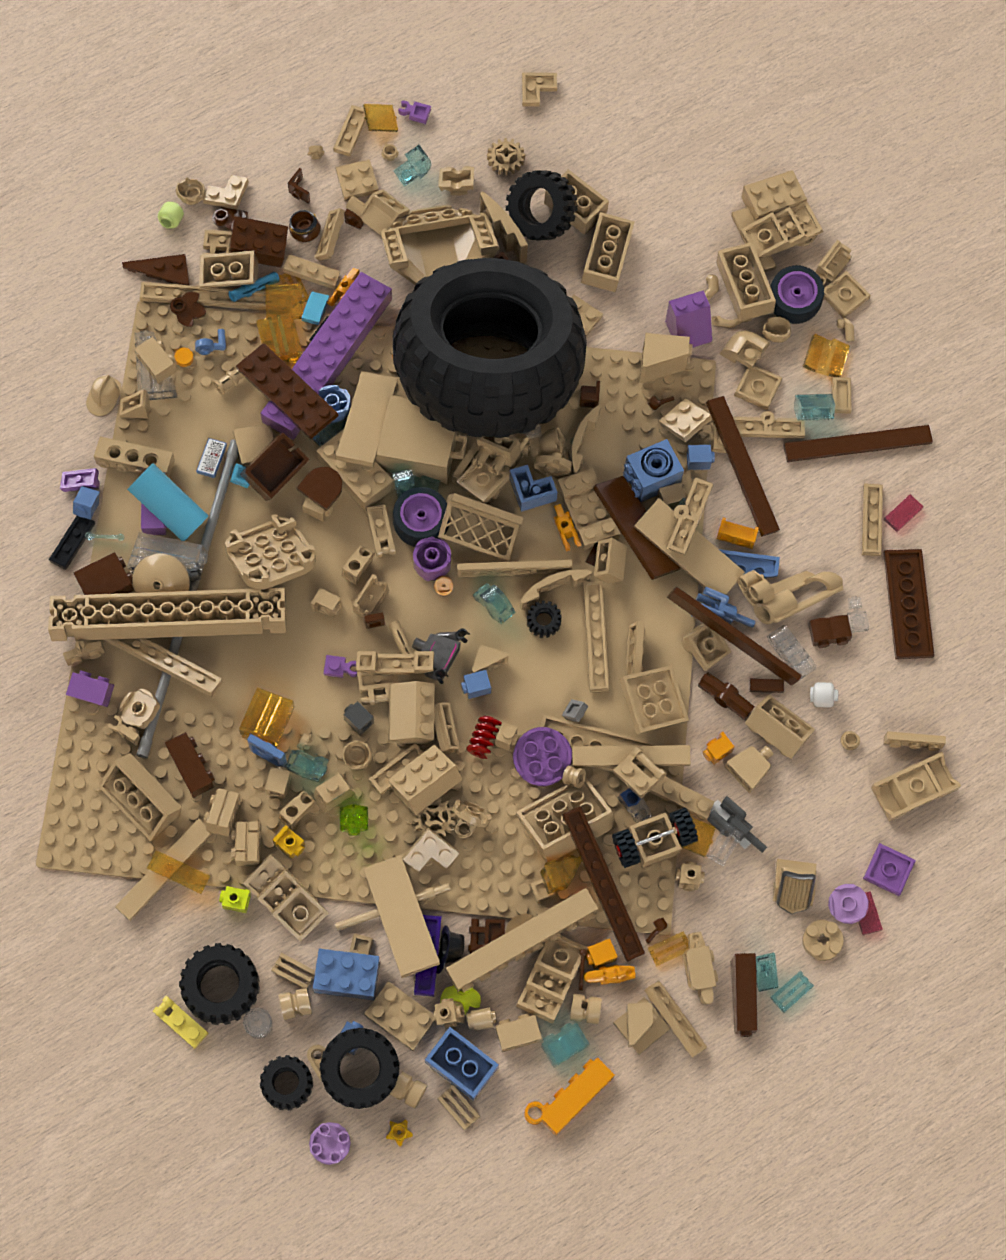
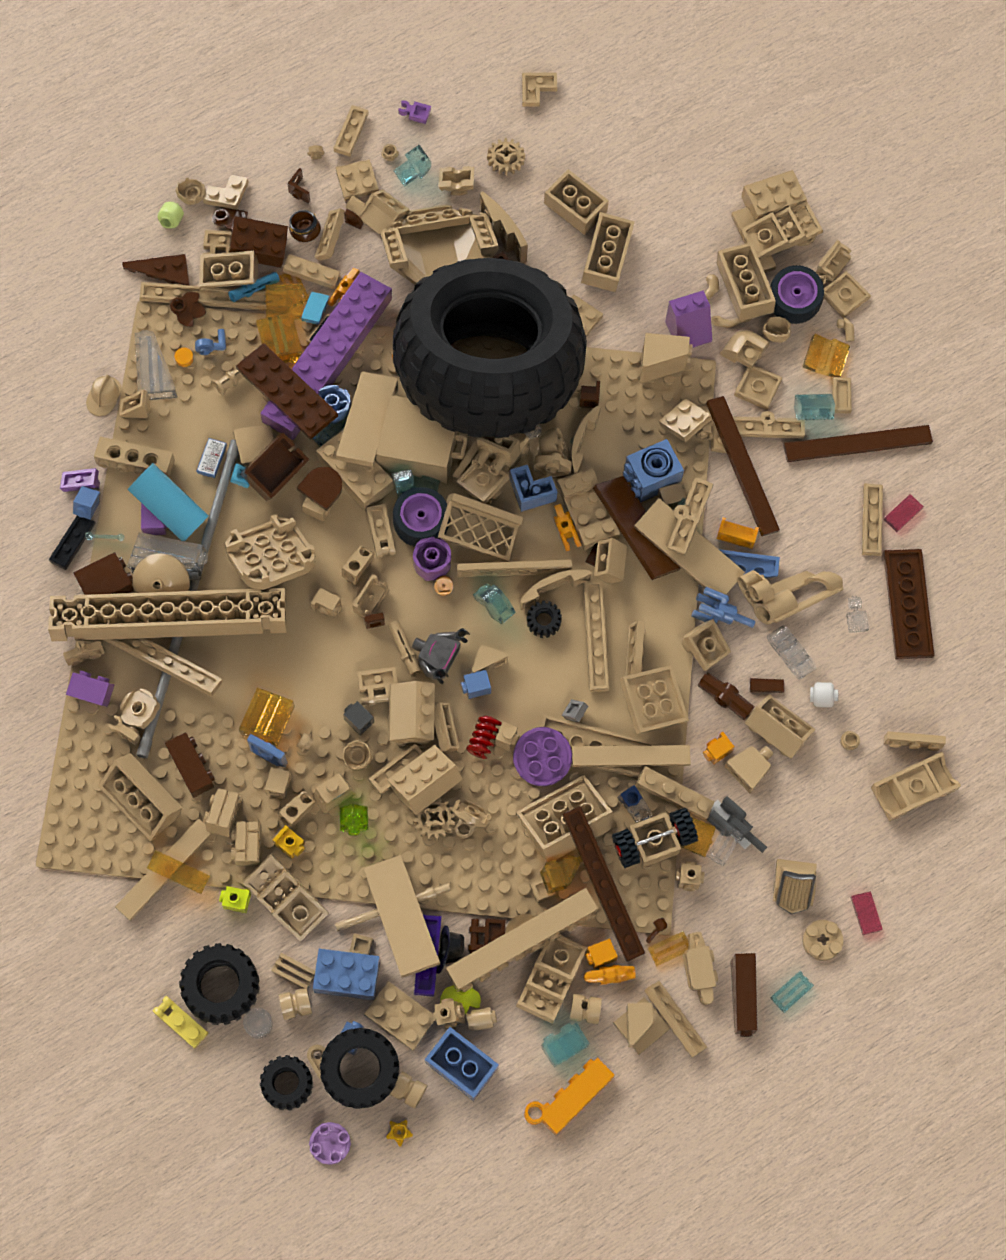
tan brick [134,337,176,383] -> none
clear light blue brick [285,750,329,782] -> none
medium lavender plate [323,655,357,678] -> none
tan slope [356,651,434,675] -> none
clear yellow piece [363,104,398,132] -> none
tan plate [403,828,459,872] -> none
tan tile [437,1085,480,1131] -> none
tan brick [495,1013,542,1053] -> none
black tyre [505,170,578,241] -> none
tan wheel [563,765,586,788] -> none
reddish brown hinge [578,949,587,991] -> none
tan plate [613,747,667,799] -> none
reddish brown hand [648,396,675,410] -> none
reddish brown tile [667,587,802,686] -> none
medium blue brick [687,445,715,470] -> none
clear light blue slope [756,952,779,992] -> none
reddish brown brick [809,615,852,648] -> none
lavender tile [828,884,869,924] -> none
medium lavender tile [863,843,916,896] -> none

